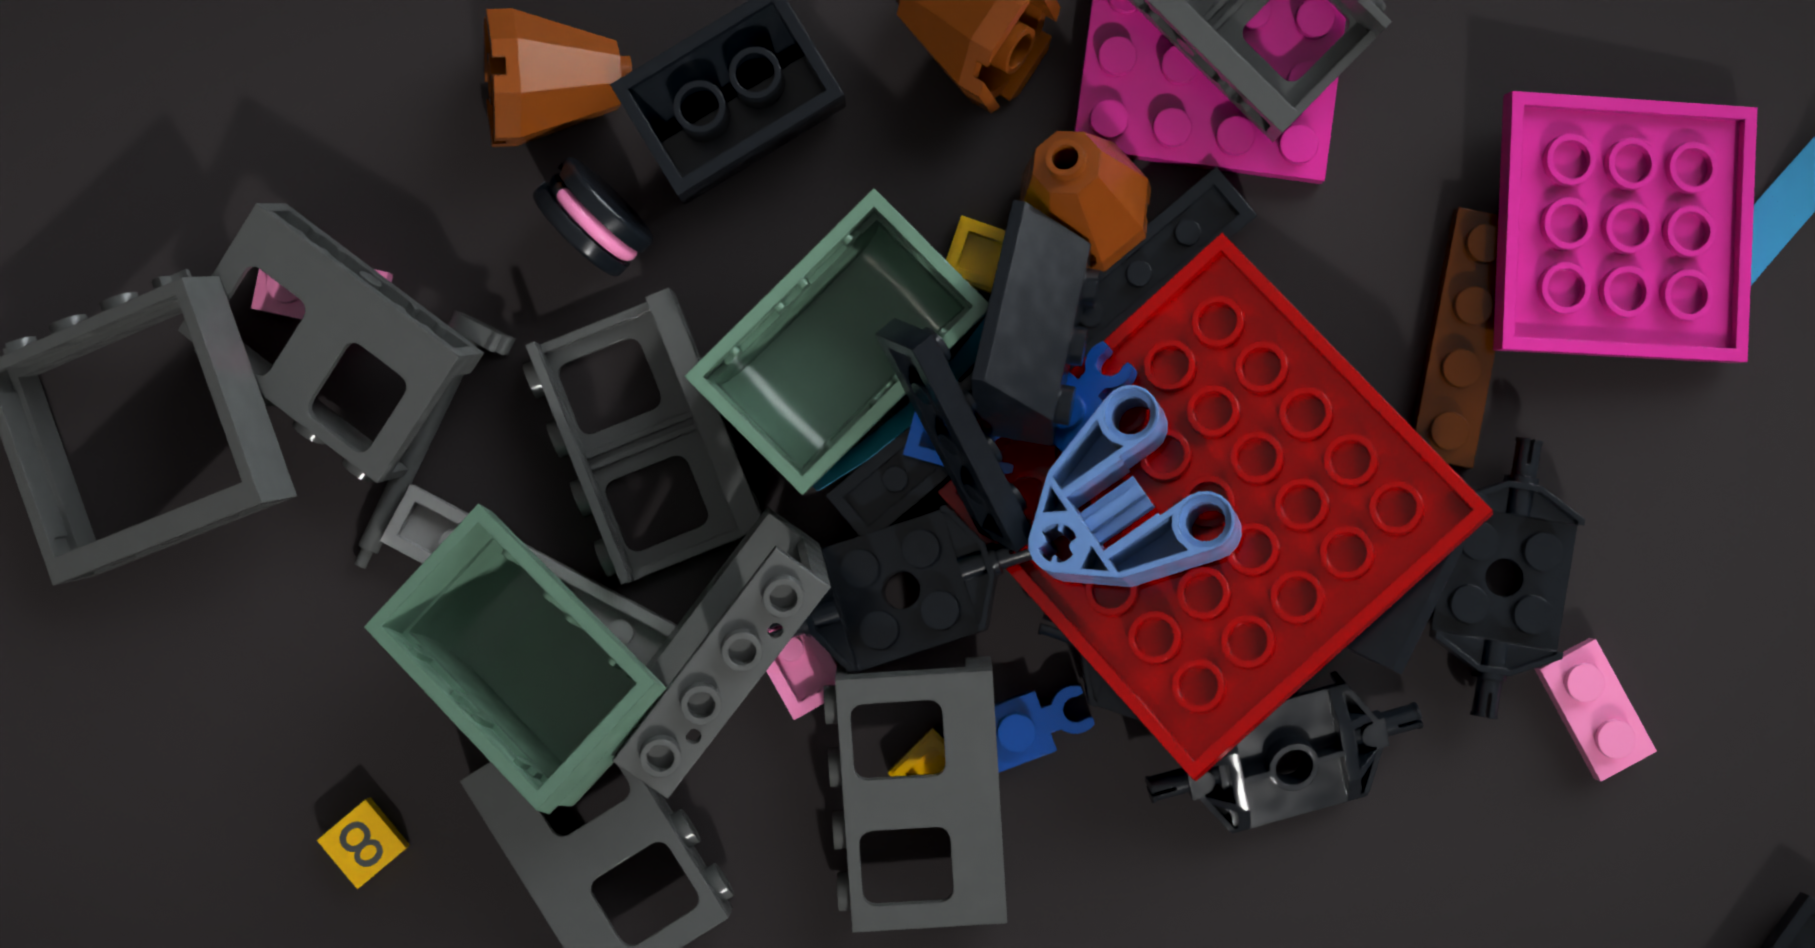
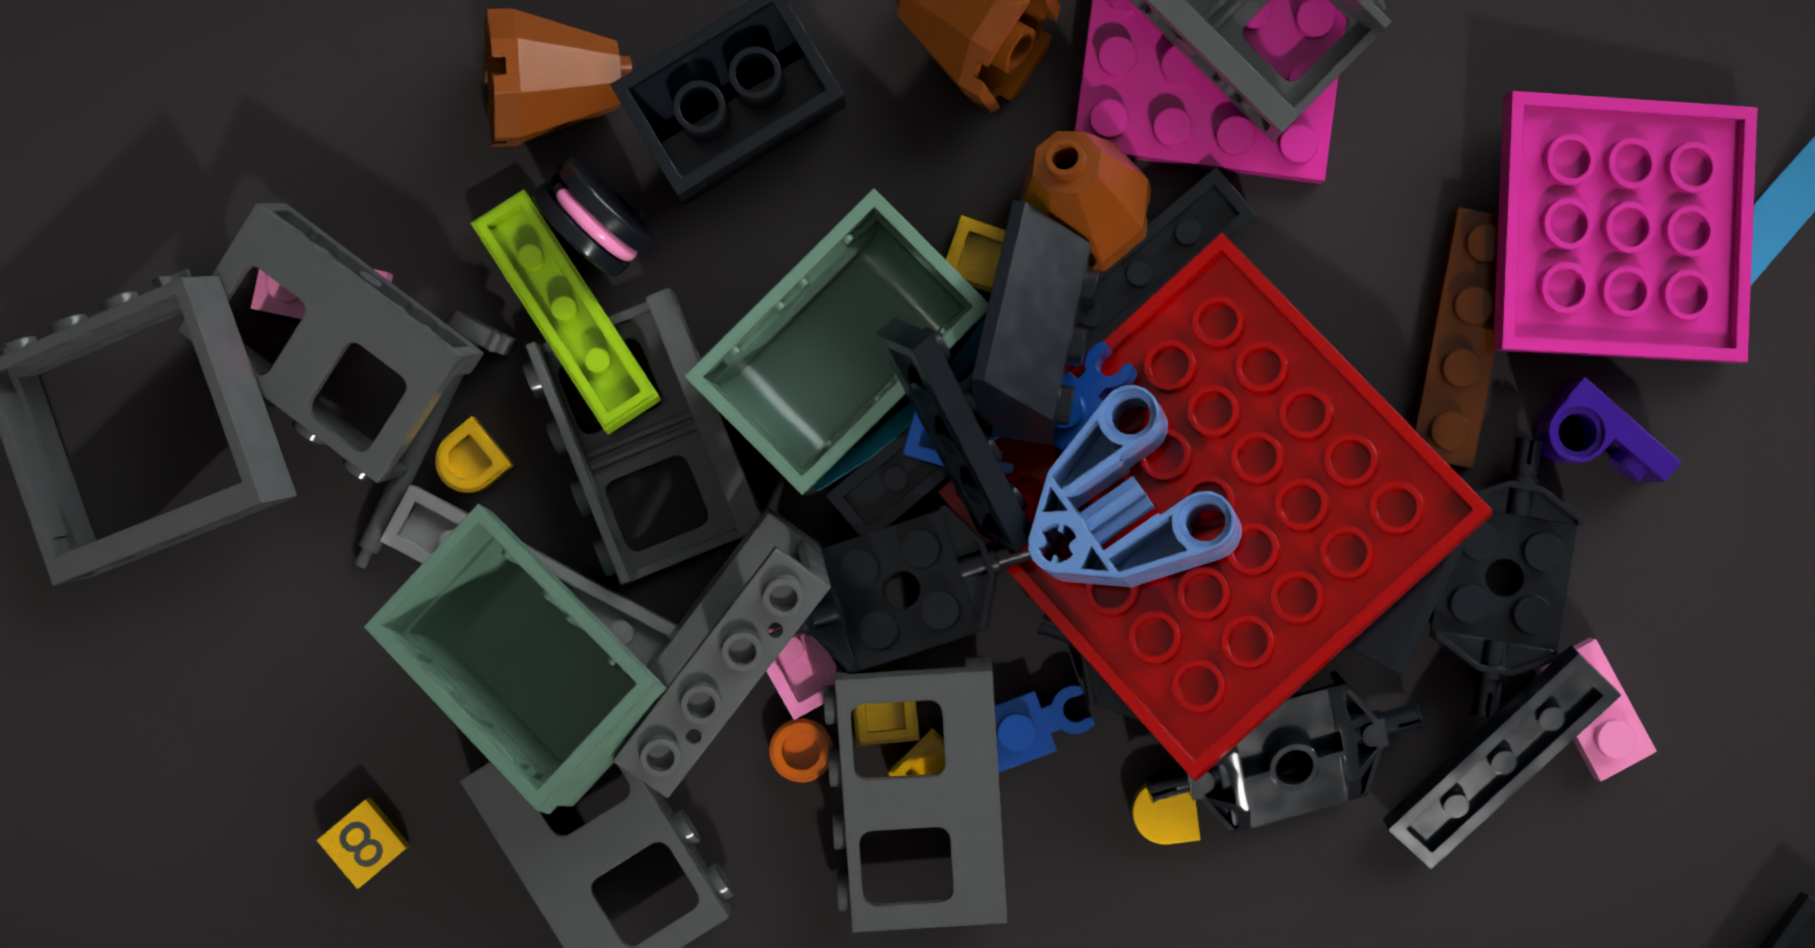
none -> yellow tile [435,416,515,493]
none -> lime tile [470,189,662,435]
none -> orange tile [769,717,834,782]
none -> yellow tile [853,701,920,747]
none -> yellow tile [1131,784,1201,845]
none -> black plate [1383,645,1622,869]
none -> dark purple plate [1533,377,1682,483]

